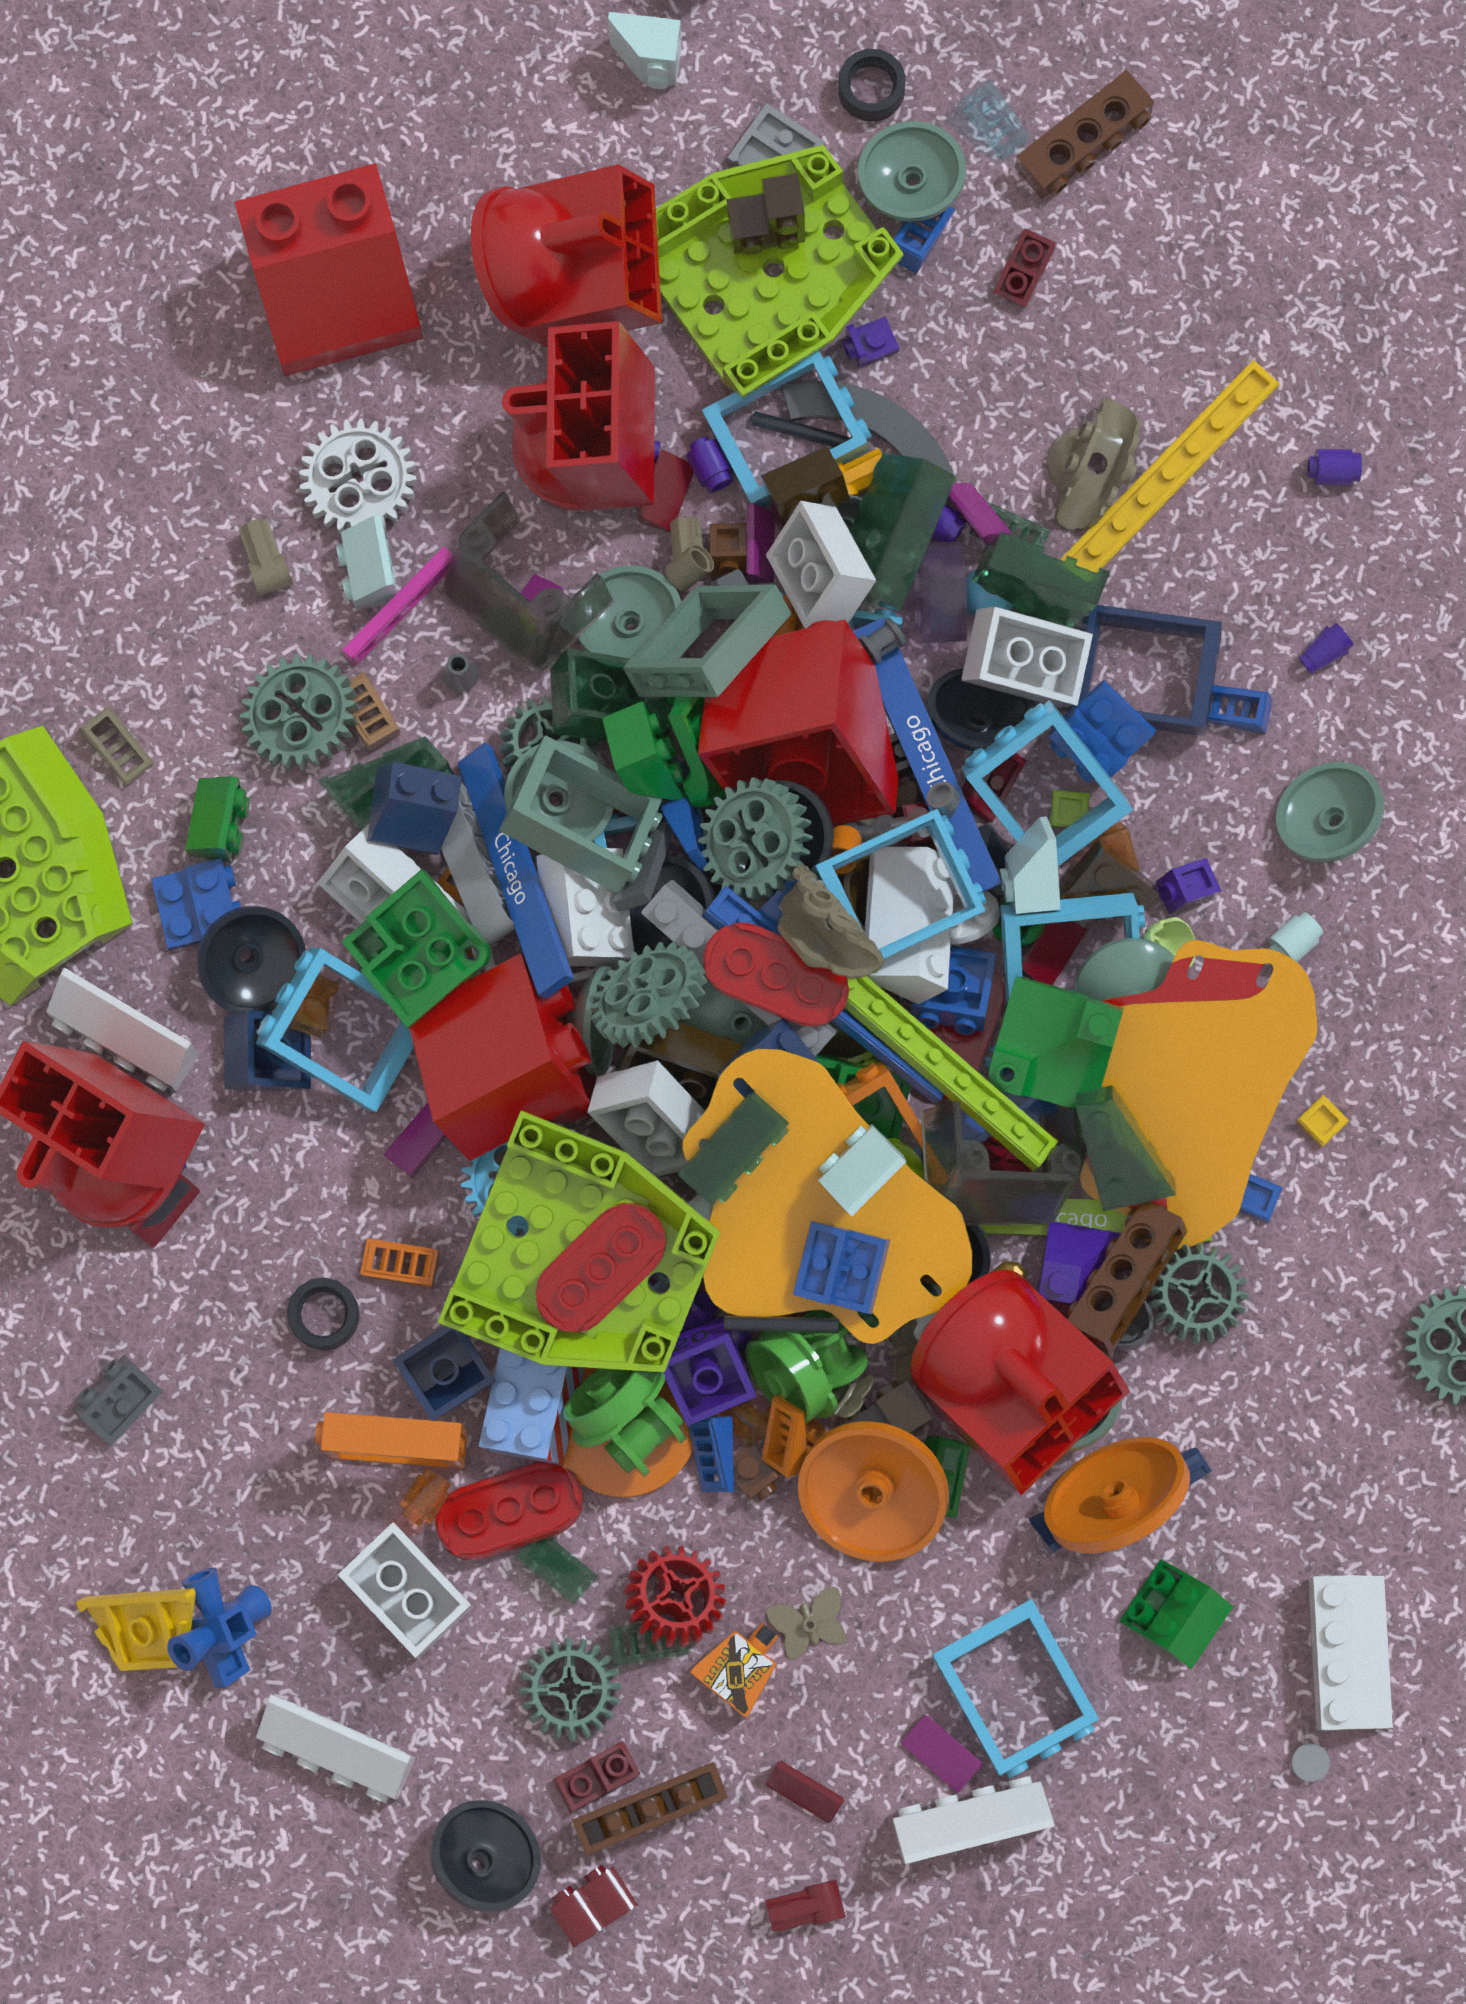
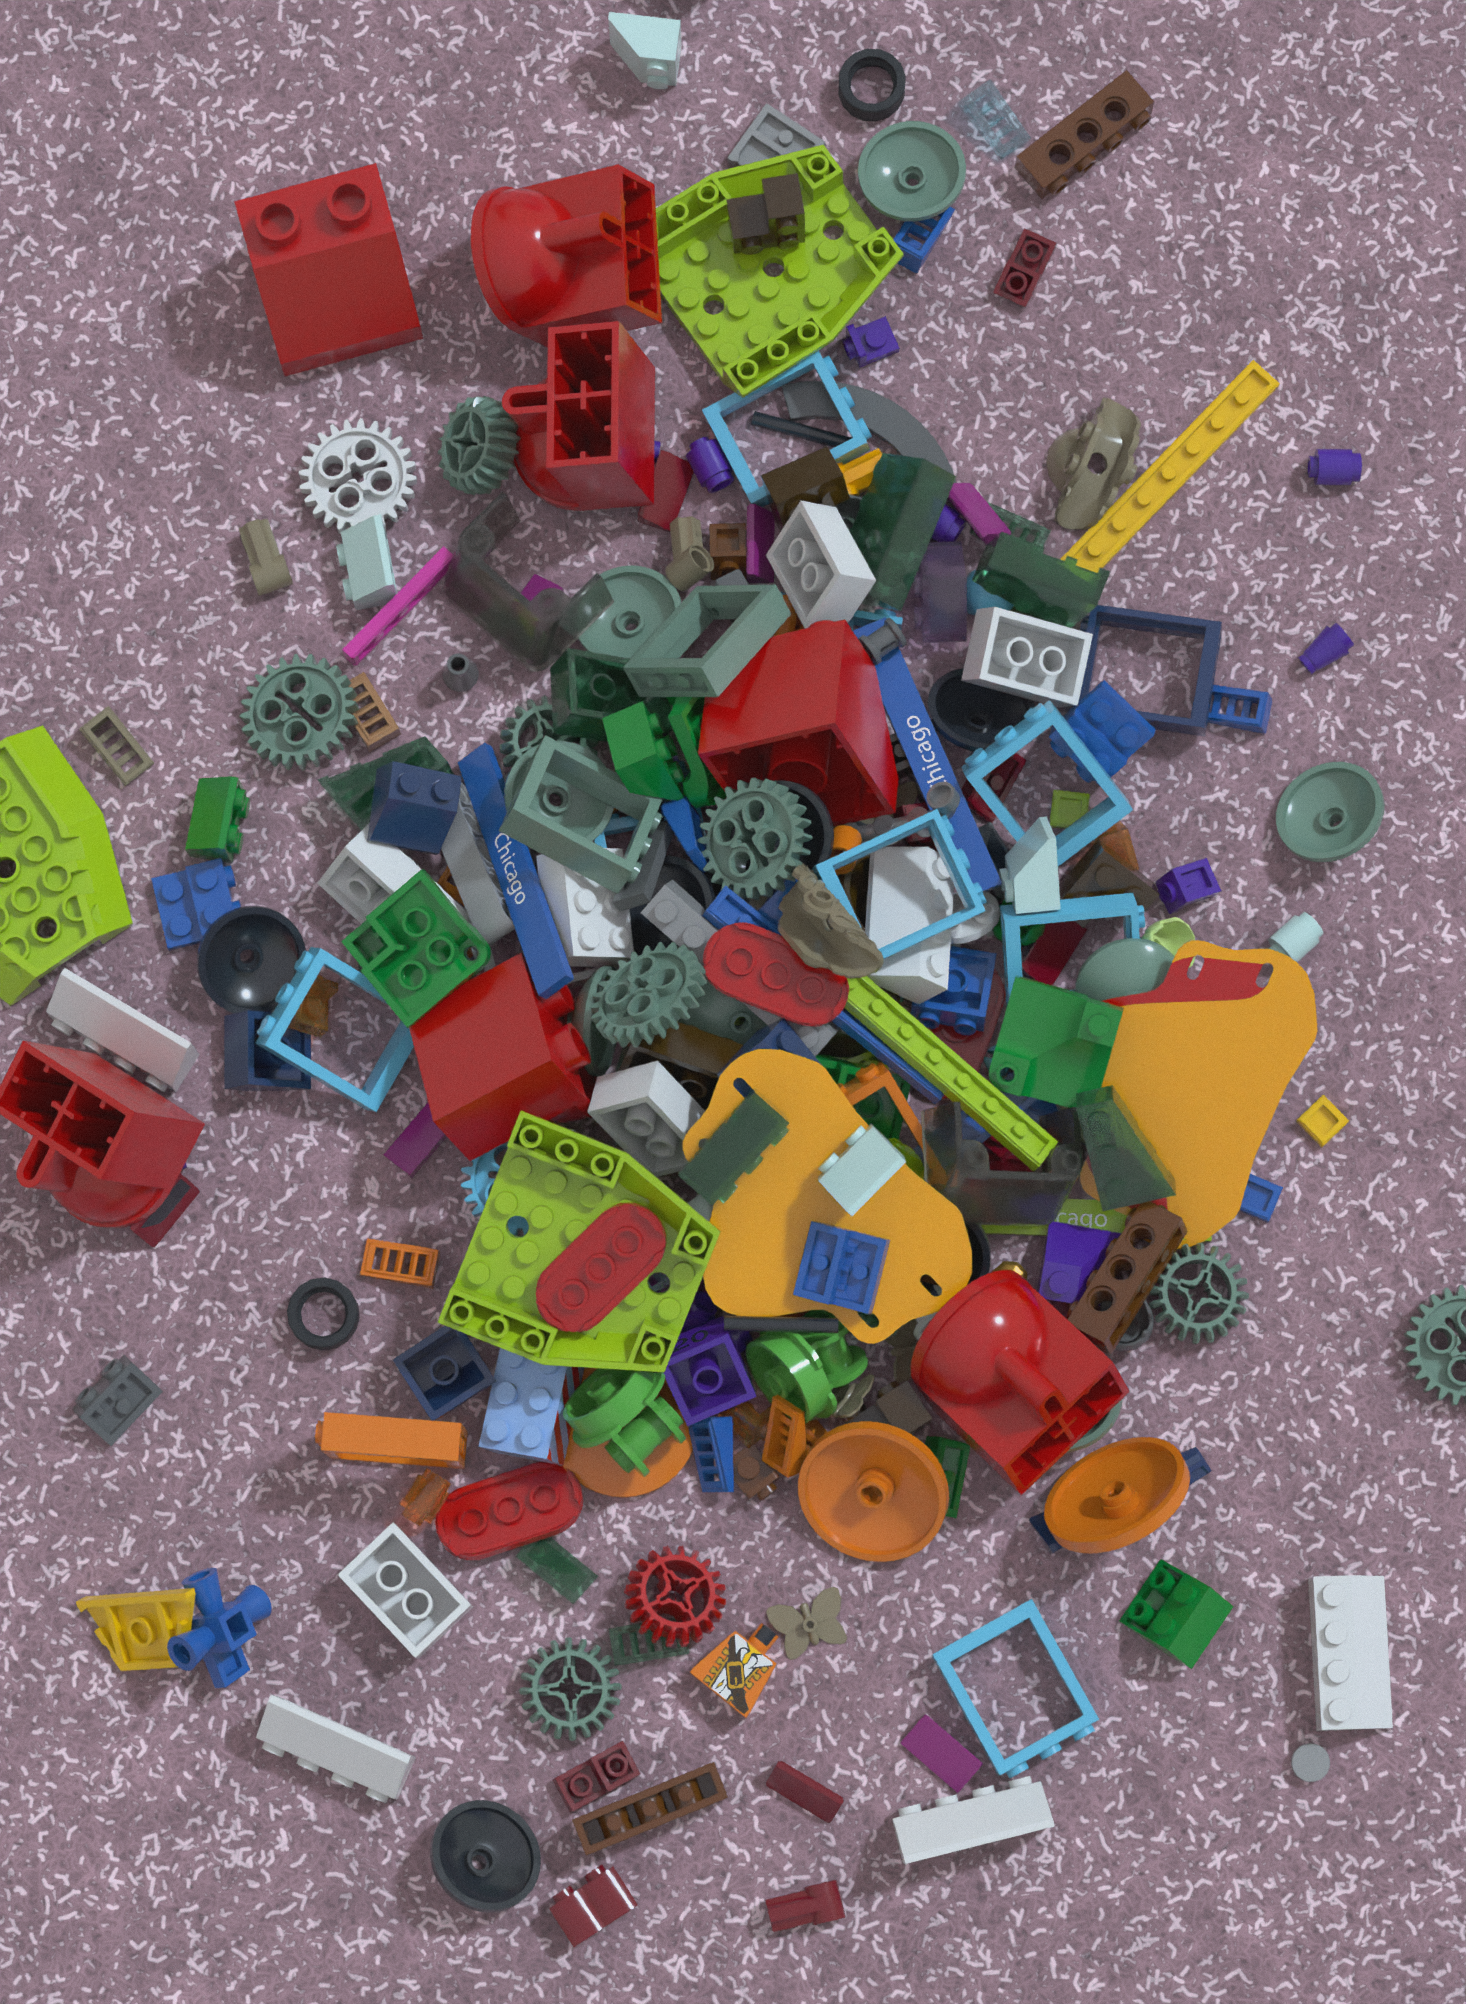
none -> sand green gear [437,396,521,495]

